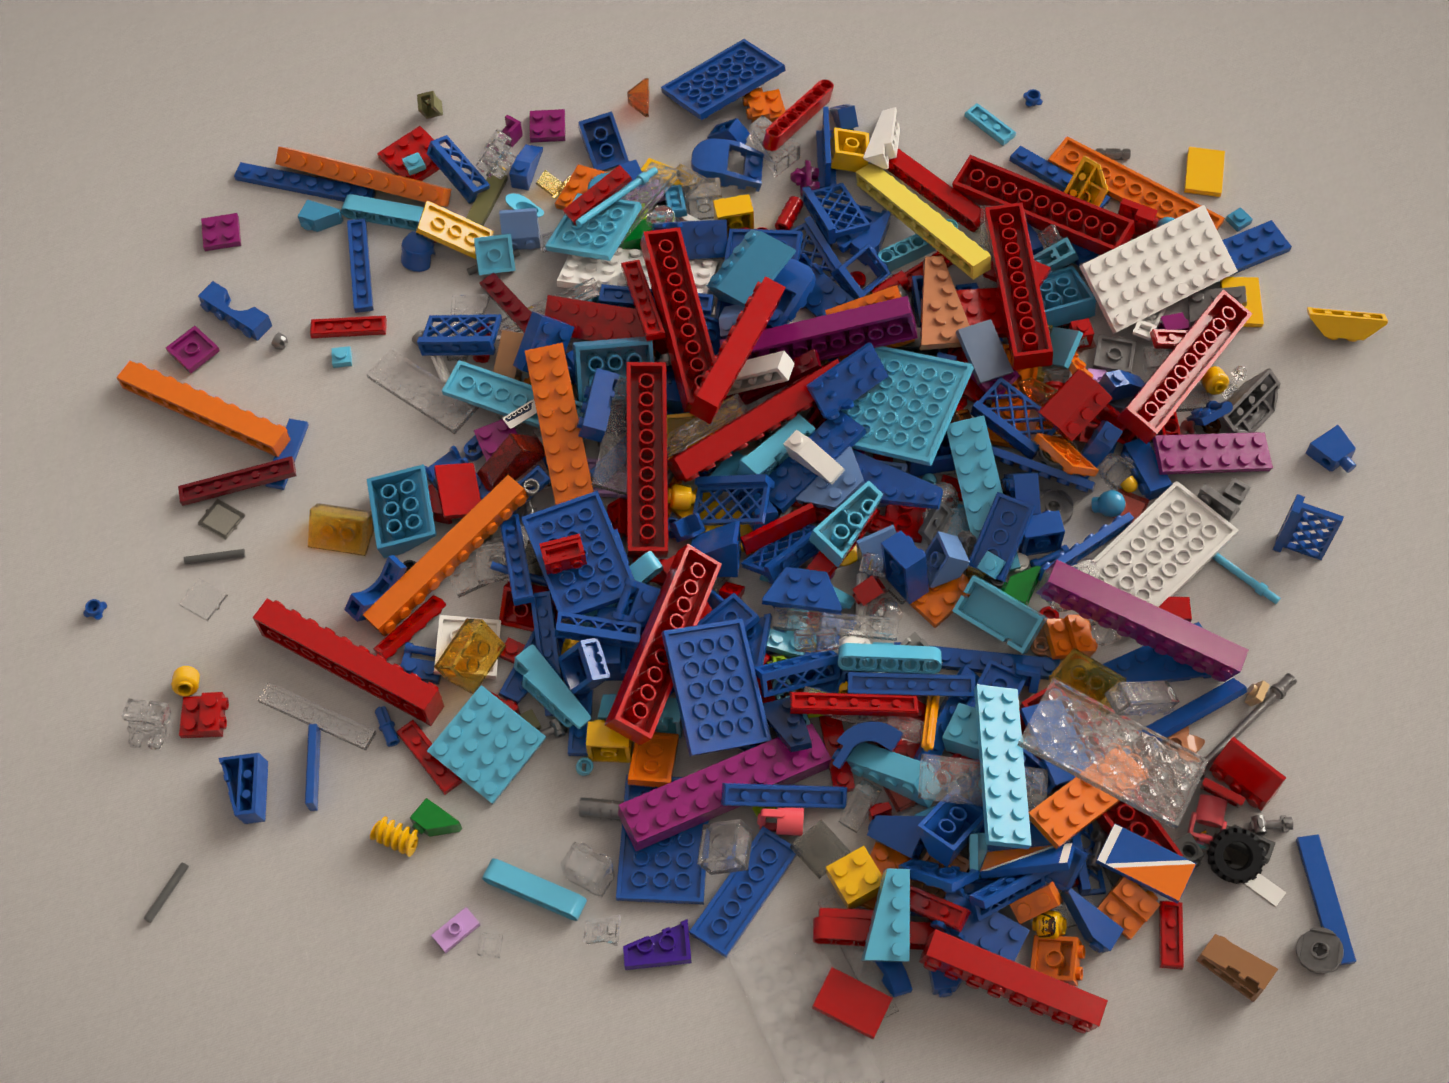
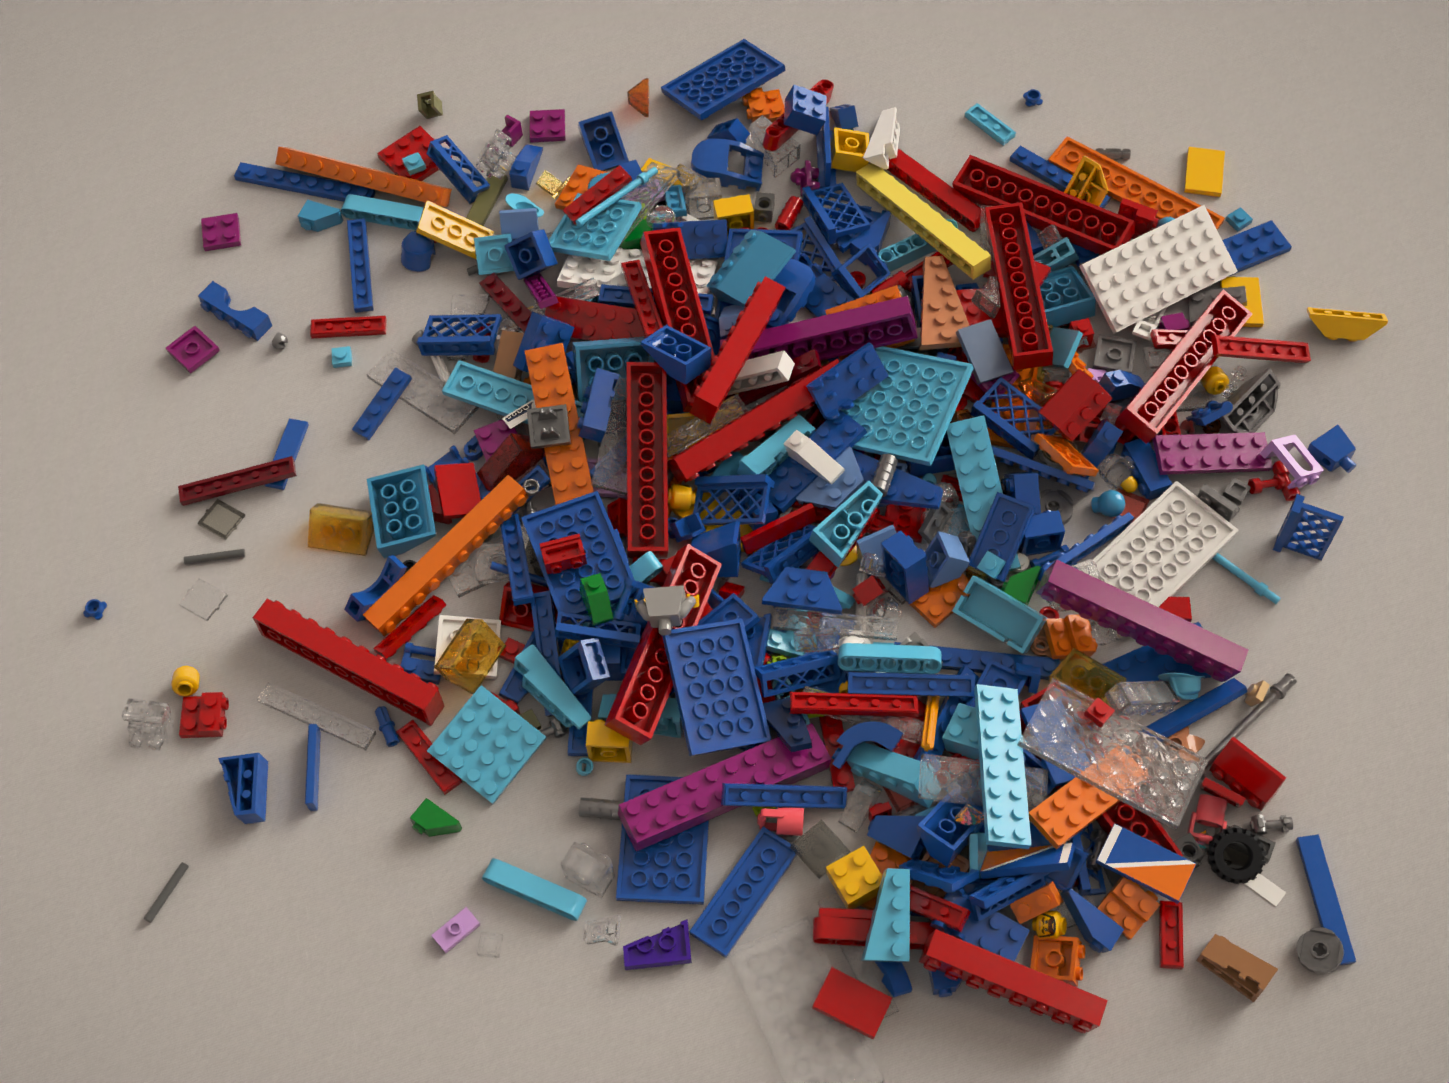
orange brick [116,361,291,457] -> none
yellow piece [370,816,418,857] -> none
orange plate [628,732,679,787] -> none
clear brick [697,819,754,875] -> none
none -> blue plate [352,367,412,440]
none -> blue brick [504,229,558,280]
none -> magenta tile [524,273,559,309]
none -> flat silver plate [527,404,571,449]
none -> green slope [579,573,613,626]
none -> light grey torso [634,585,699,635]
none -> blue slope [641,325,711,384]
none -> dark grey brick [754,192,775,222]
none -> blue brick [784,85,827,136]
none -> flat silver axle [871,454,898,497]
none -> clear tile [954,803,984,825]
none -> clear slope [972,276,1000,318]
none -> red plate [1084,697,1115,728]
none -> clear tile [1100,403,1122,425]
none -> medium azure piece [1158,673,1205,700]
none -> red plate [1211,335,1311,363]
none -> red bar [1248,461,1300,501]
none -> lavender panel [1260,435,1324,489]

